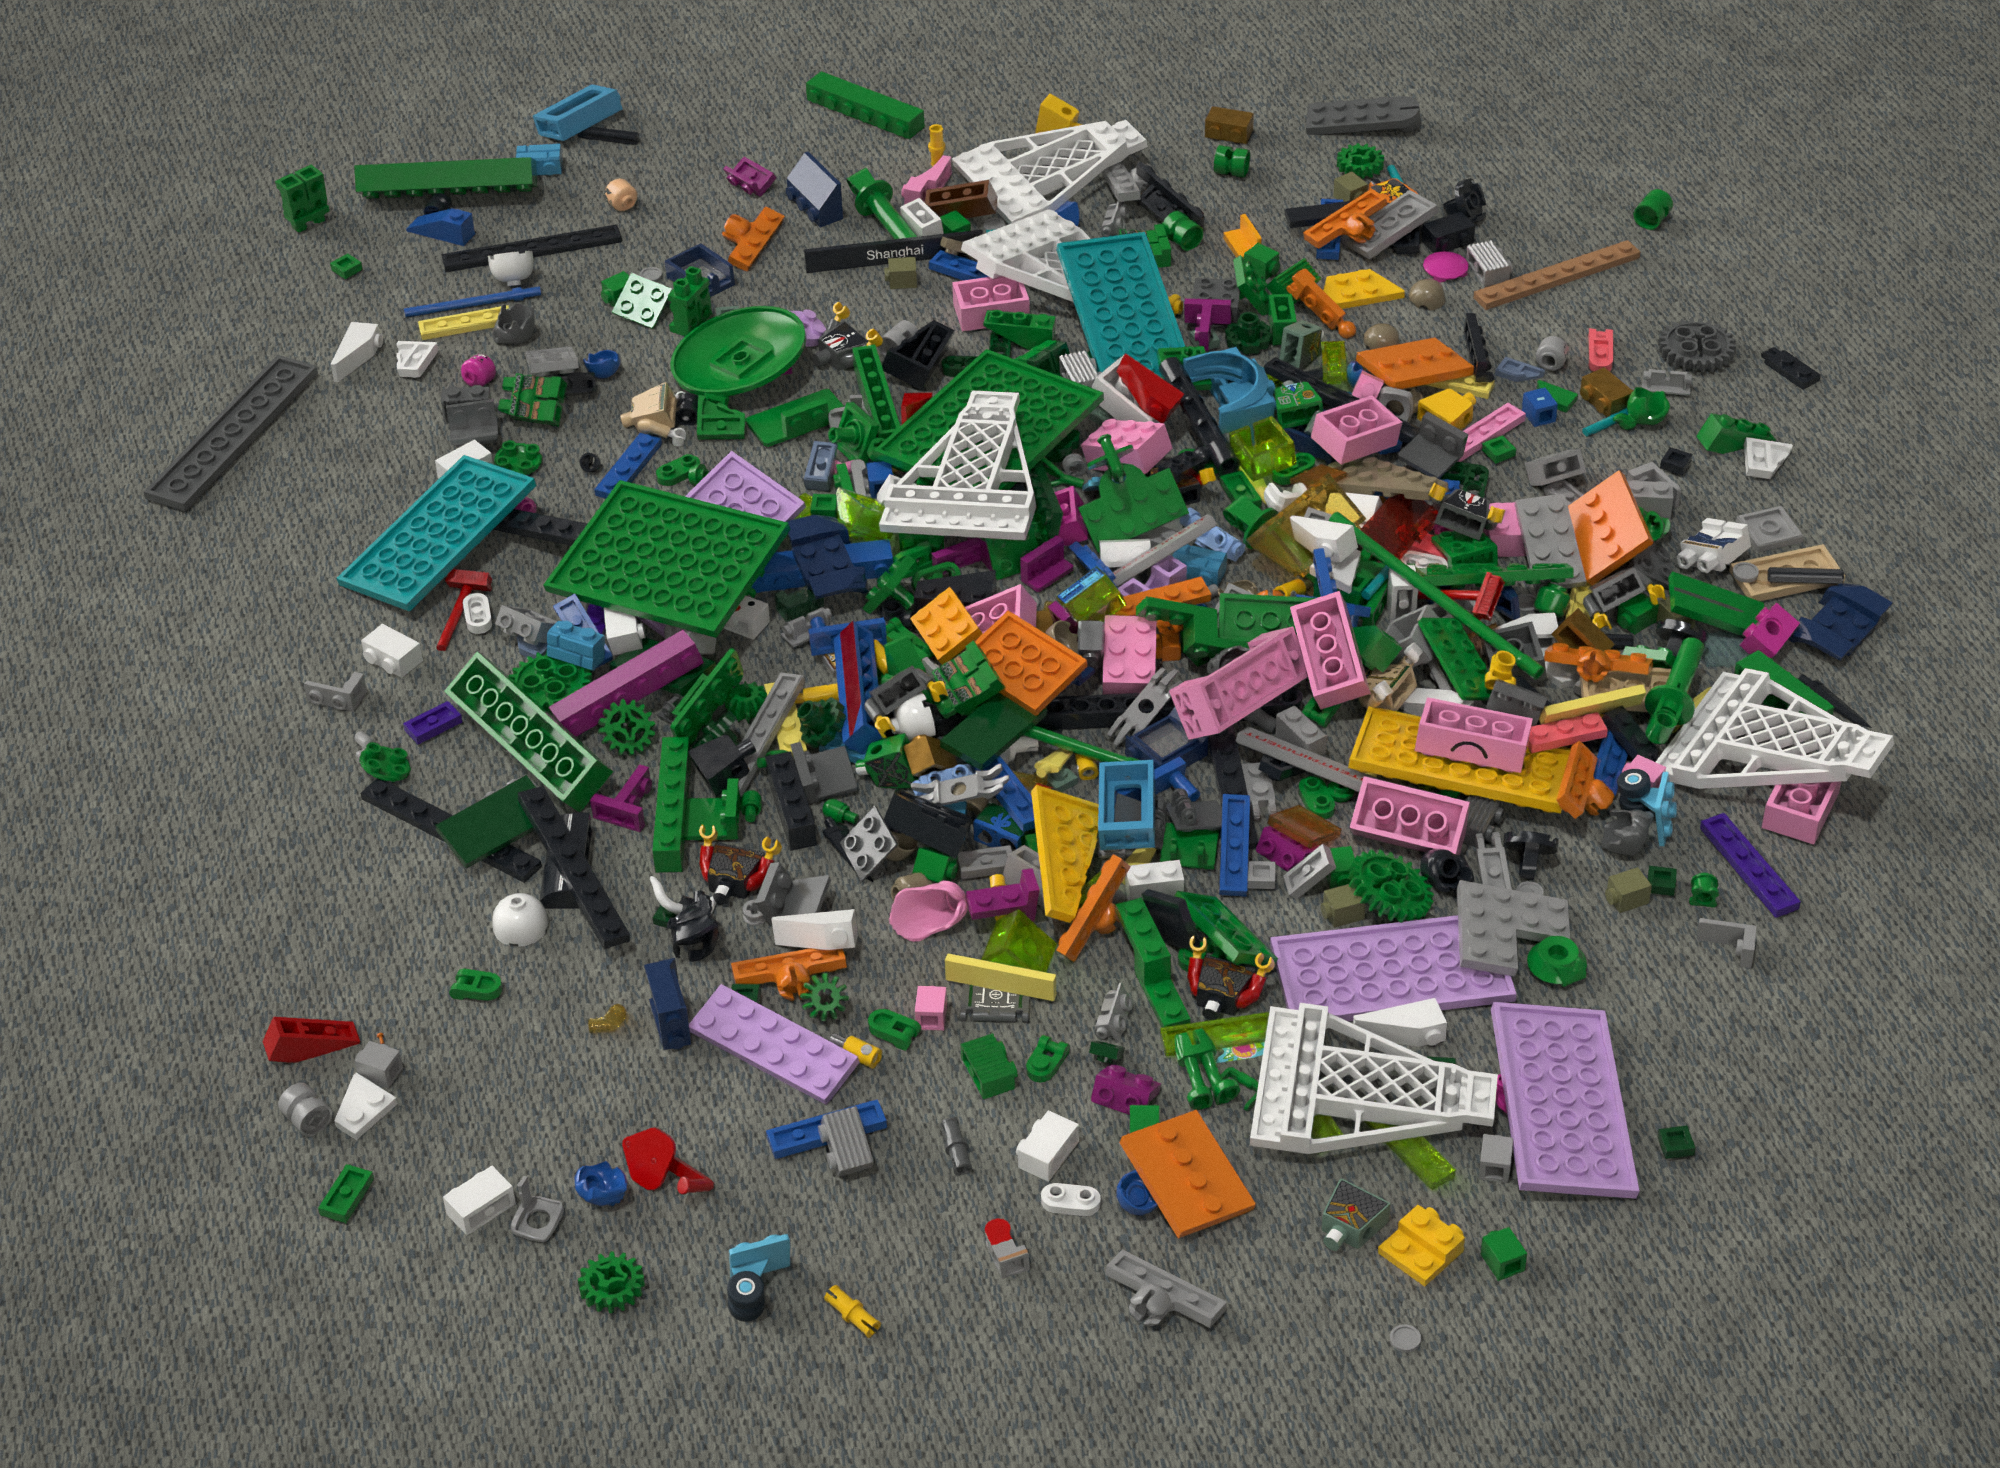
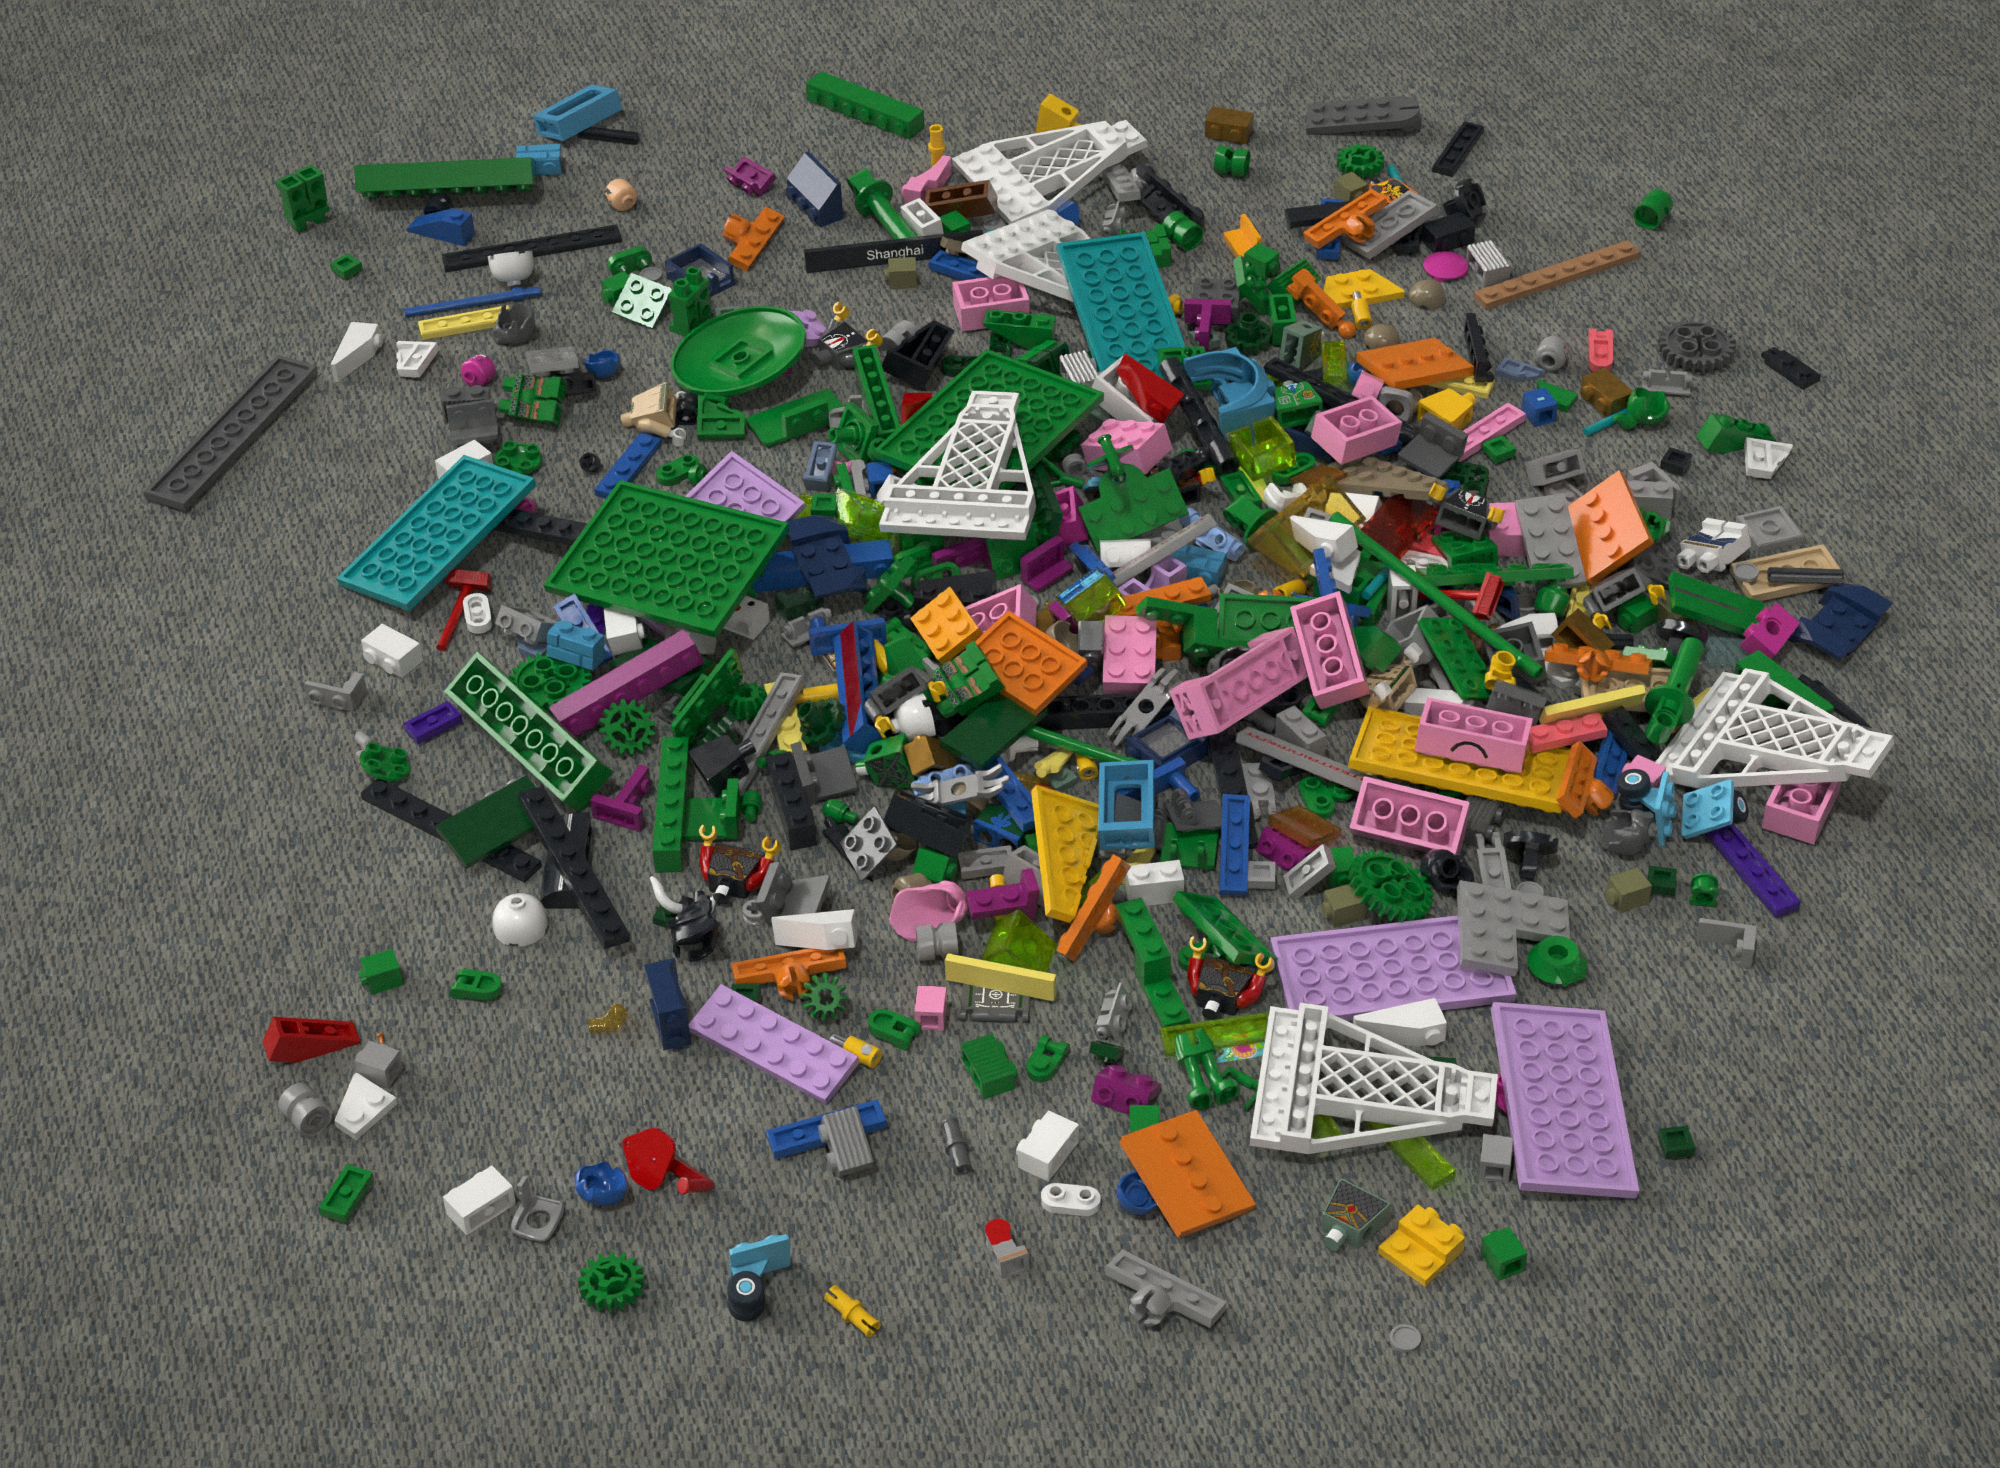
black tile [1141,889,1201,951] -> none
none -> green brick [358,948,403,995]
none -> green plate [607,246,652,275]
none -> light grey wheel [916,922,958,961]
none -> yellow piece [1351,291,1373,330]
none -> black tile [1432,121,1484,177]
none -> medium azure plate [1682,779,1749,839]

